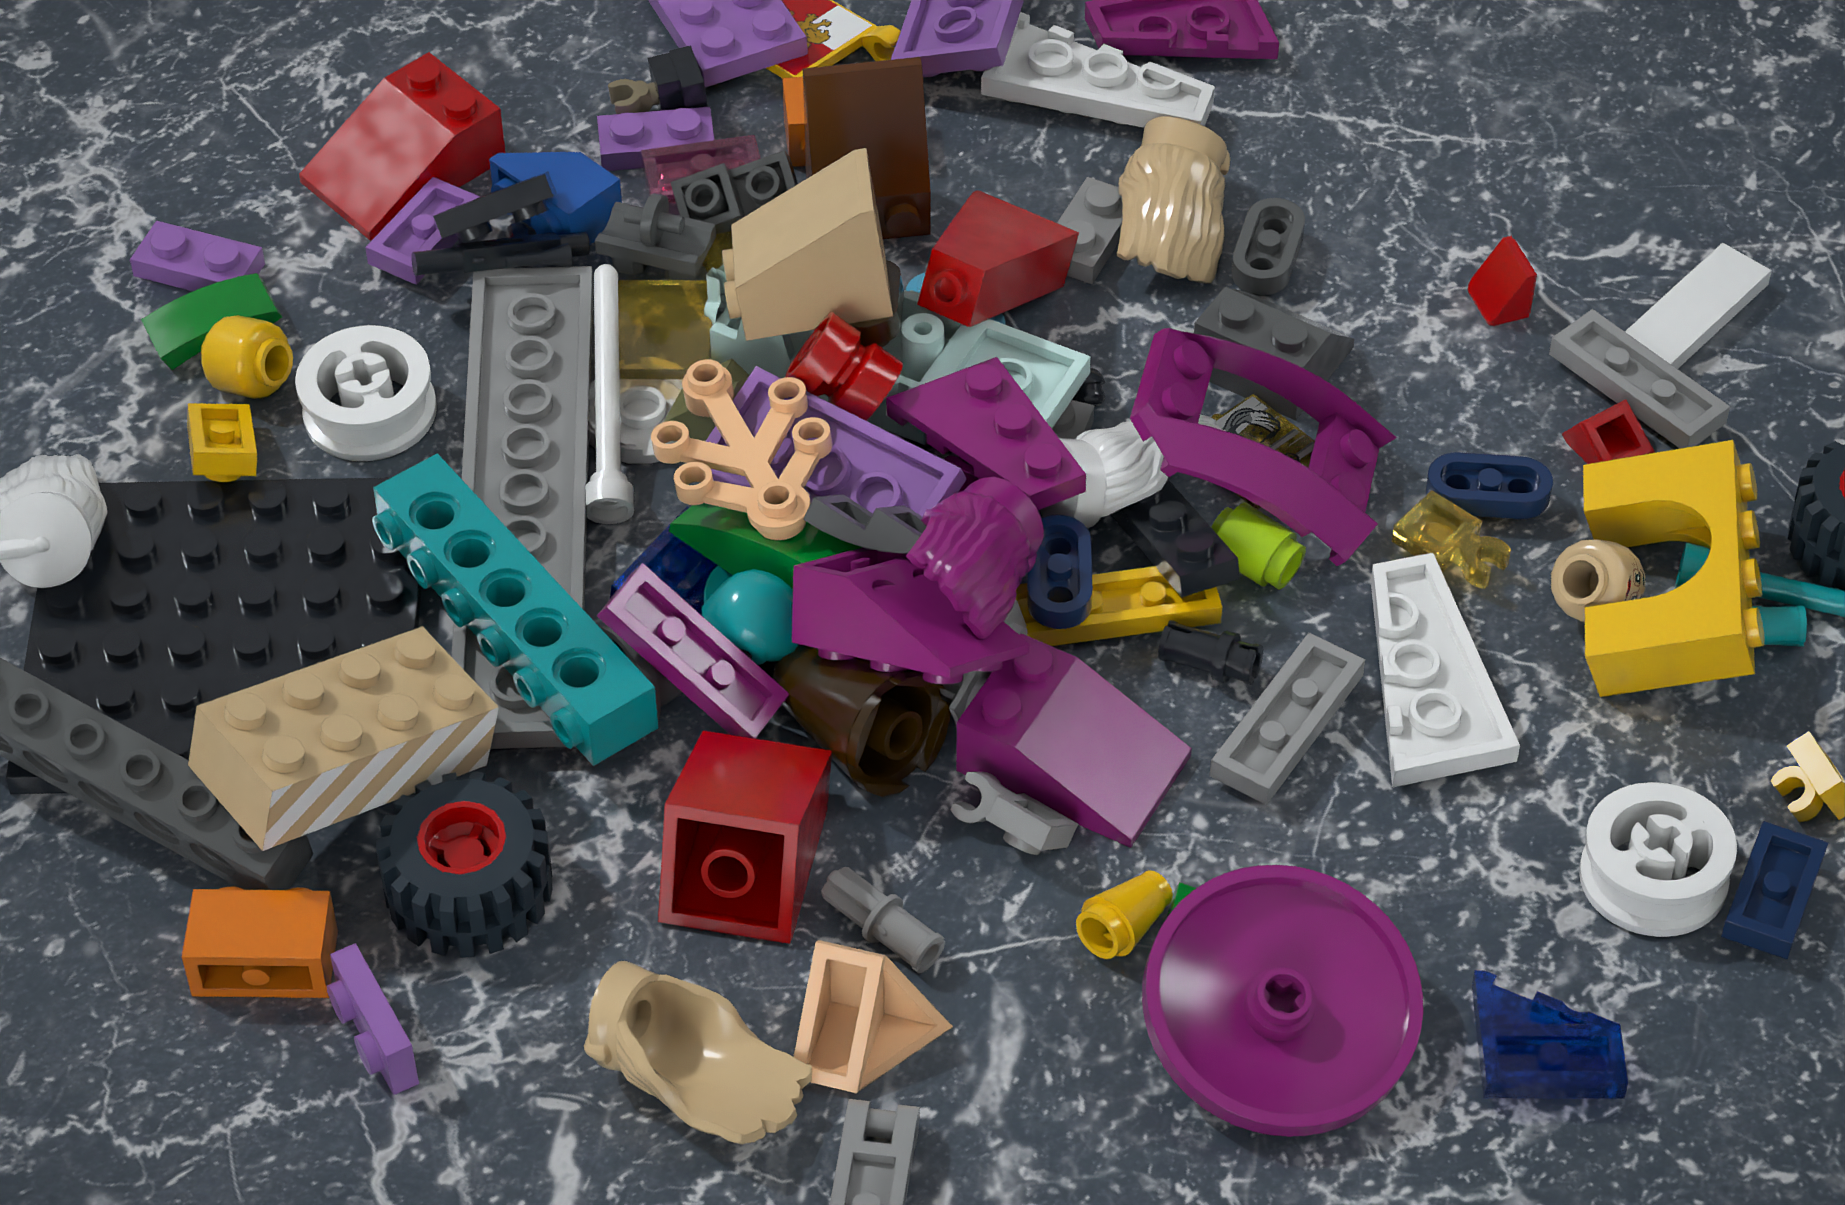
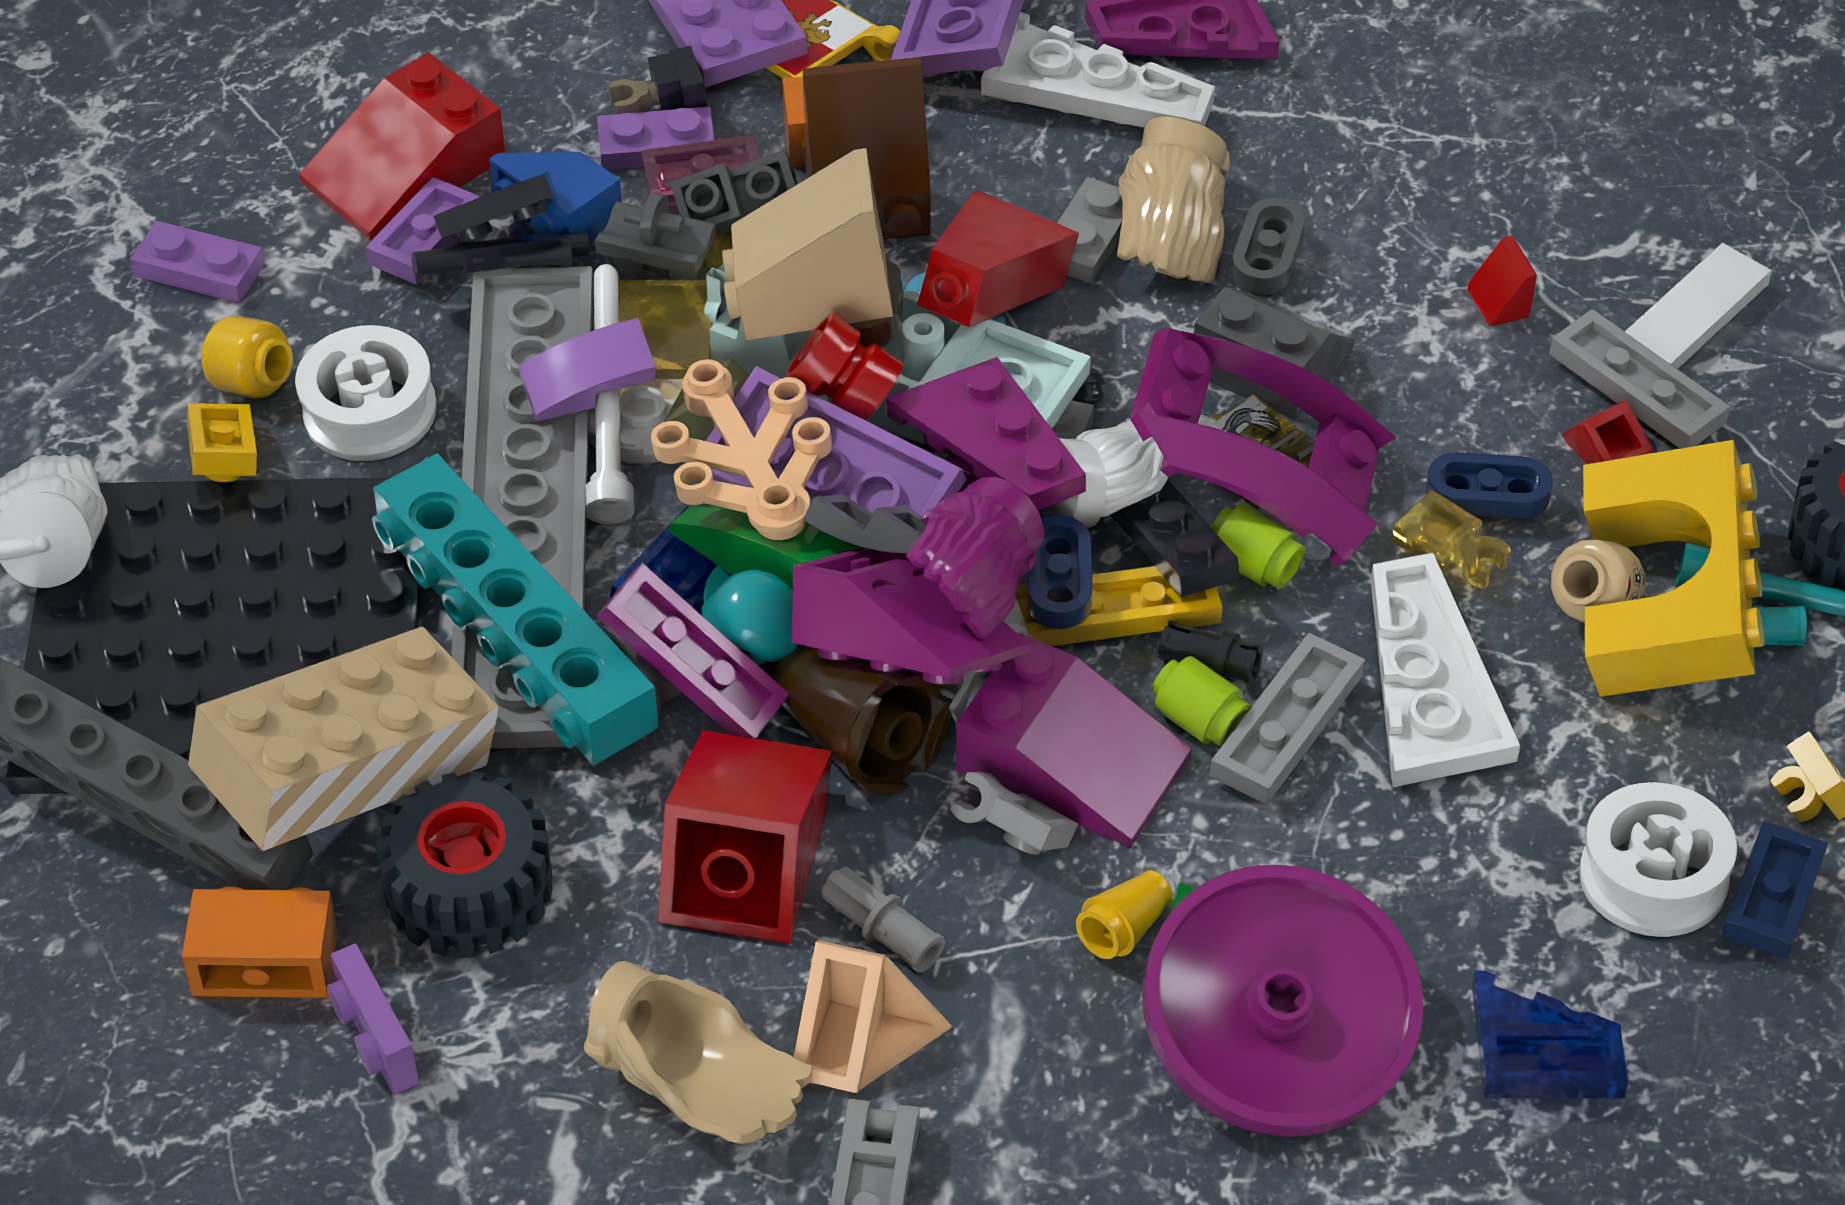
green slope [141,273,283,370] -> none
none -> medium lavender slope [519,318,656,422]
none -> lime brick [1152,656,1252,747]

